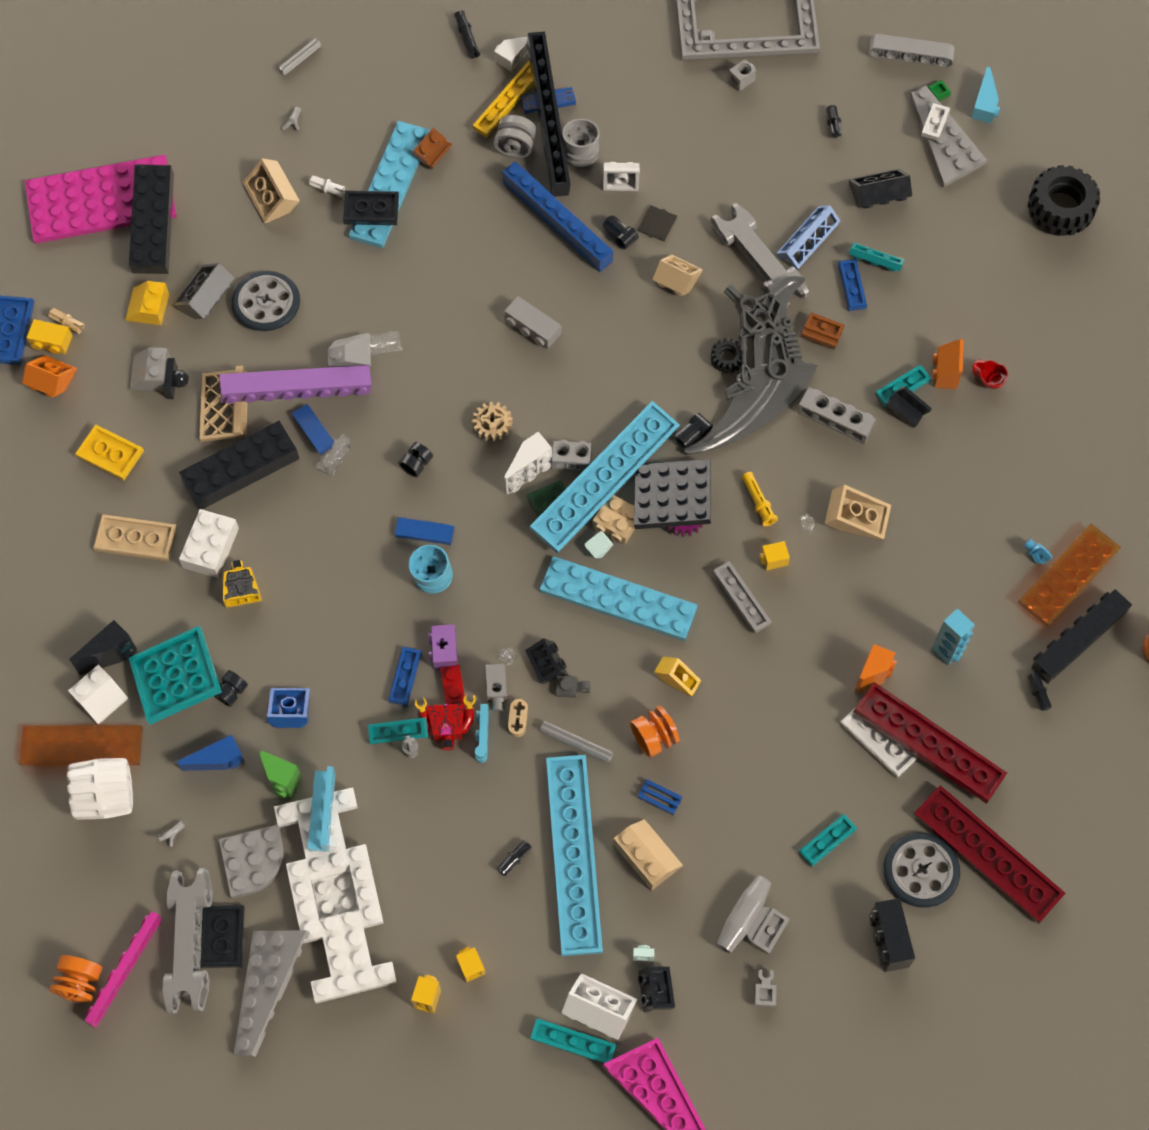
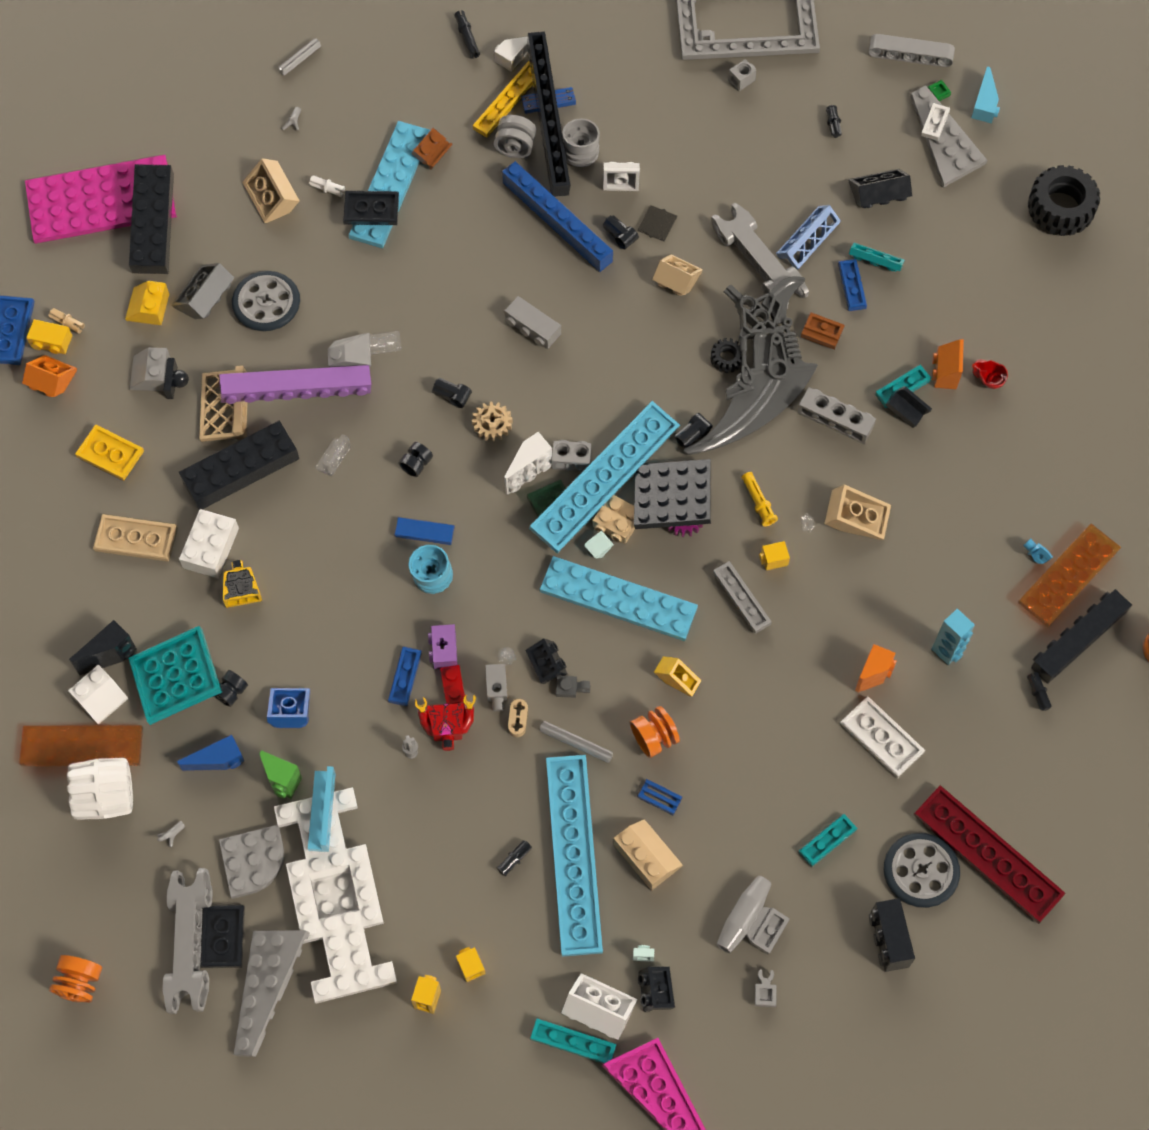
dark pink plate [84,911,162,1028] -> none
blue tile [292,404,336,455] -> none
teal plate [368,718,428,744] -> none
medium azure plate [475,704,489,763] -> none
dark red plate [853,682,1007,804] -> none
none -> black piece [432,378,472,408]

